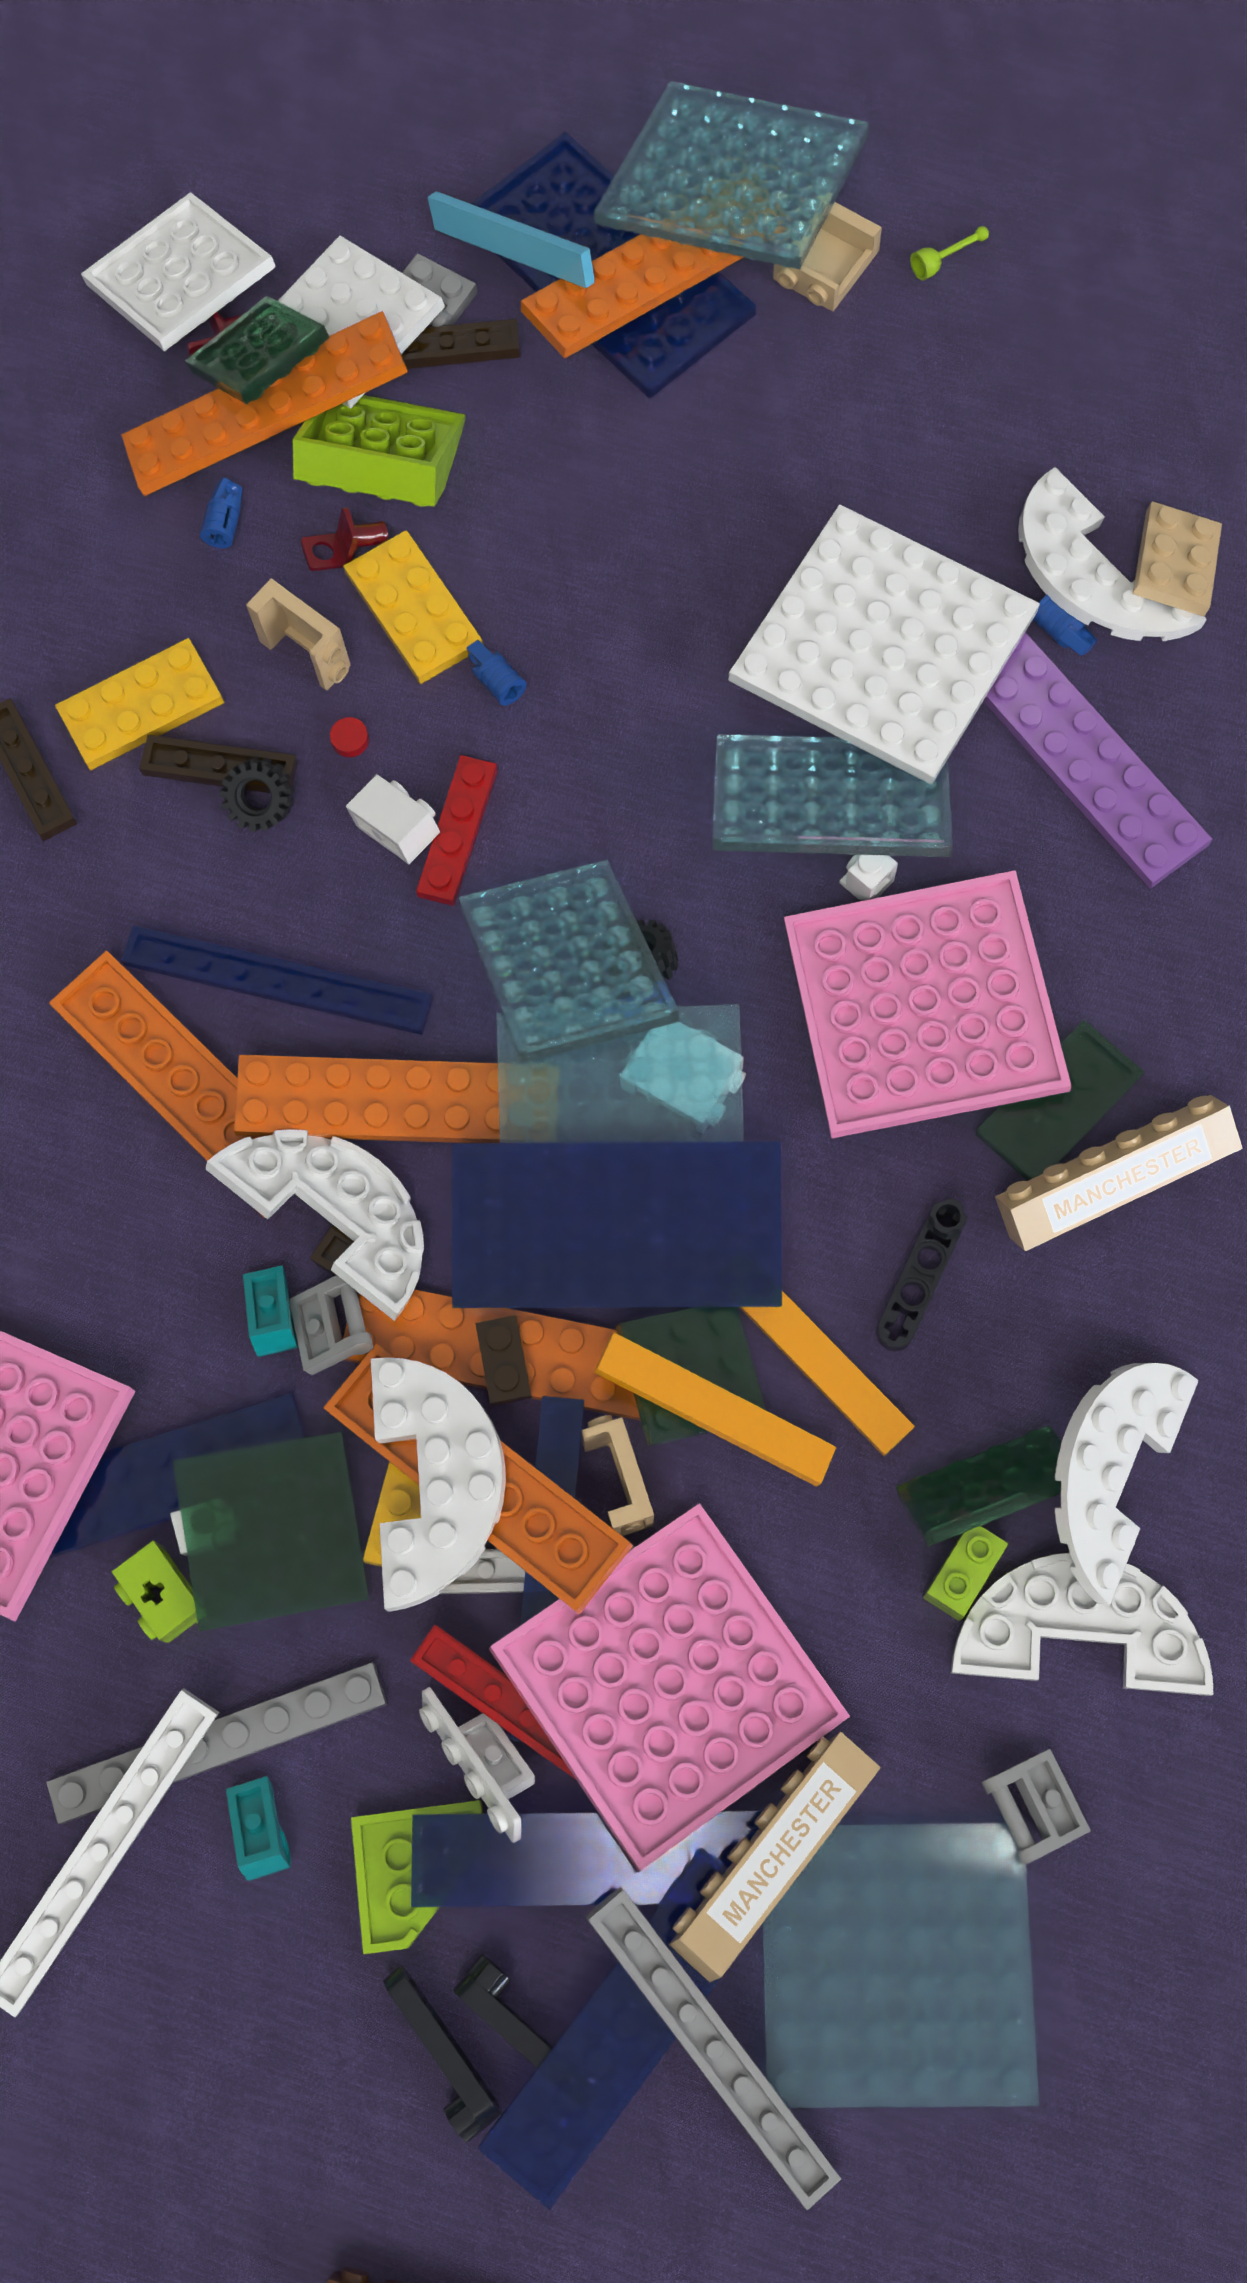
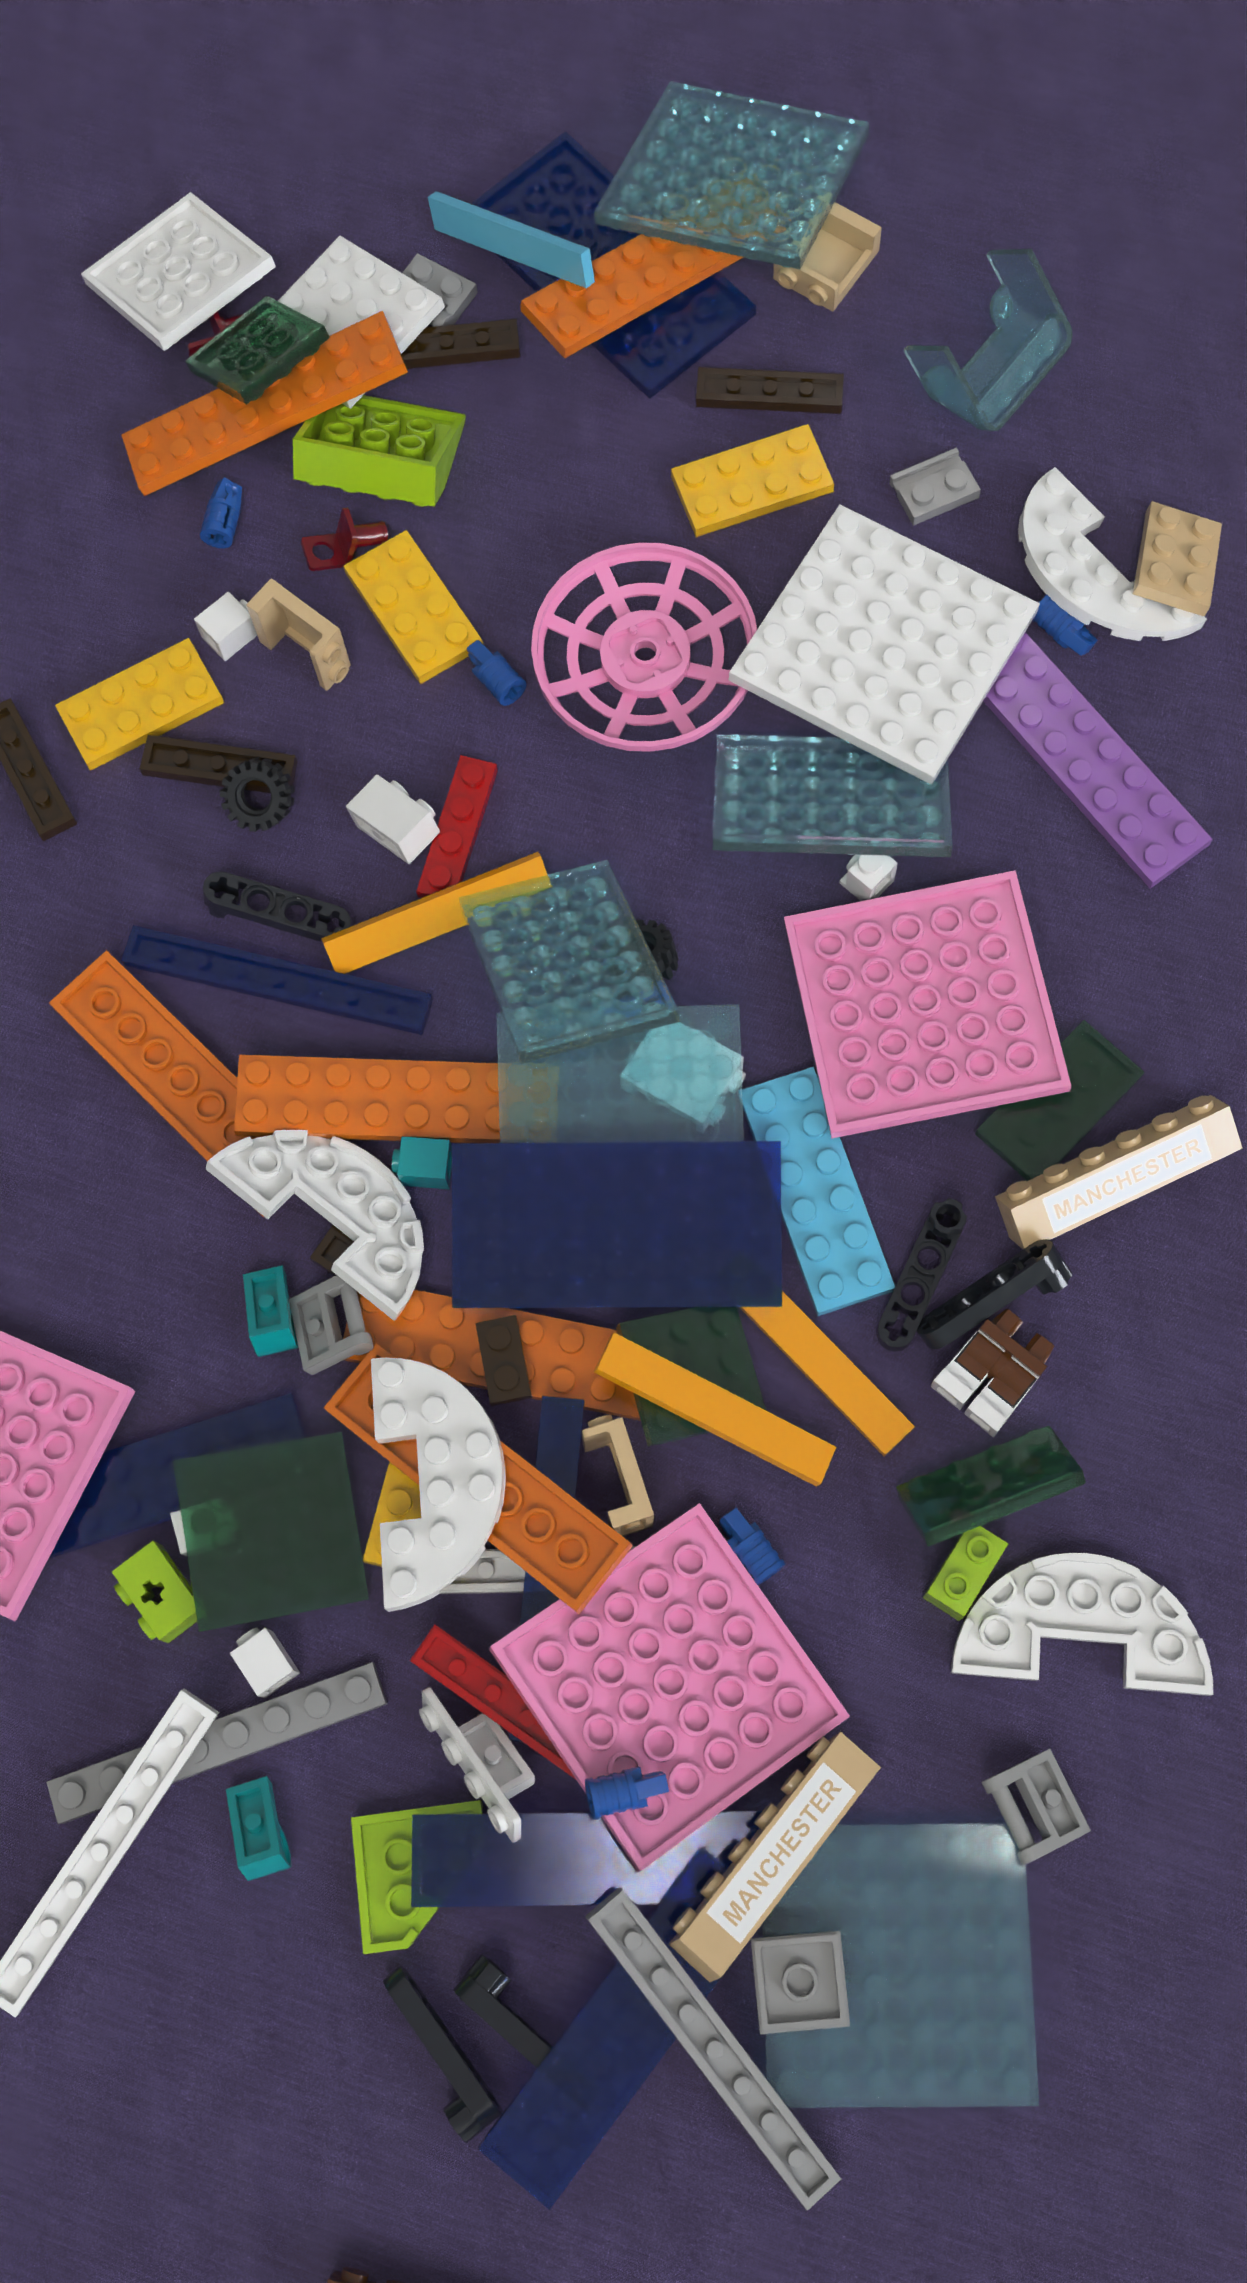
red tile [330,717,369,757] -> none
lime hinge [910,226,989,281] -> none
white plate [1055,1363,1199,1605] -> none
none -> white brick [194,591,257,661]
none -> black beam [203,871,351,942]
none -> white brick [230,1627,300,1698]
none -> light orange tile [321,852,553,977]
none -> teal brick [392,1136,454,1189]
none -> bright pink dish [531,542,757,752]
none -> blue hinge [585,1767,669,1820]
none -> yellow plate [671,424,834,537]
none -> dark brown plate [696,367,844,414]
none -> blue hinge [719,1508,786,1586]
none -> medium azure plate [738,1067,895,1317]
none -> light grey plate [751,1931,850,2034]
none -> light grey plate [889,448,981,526]
none -> clear light blue windscreen [903,249,1072,431]
none -> black beam [917,1239,1073,1350]
none -> hips [931,1308,1054,1438]

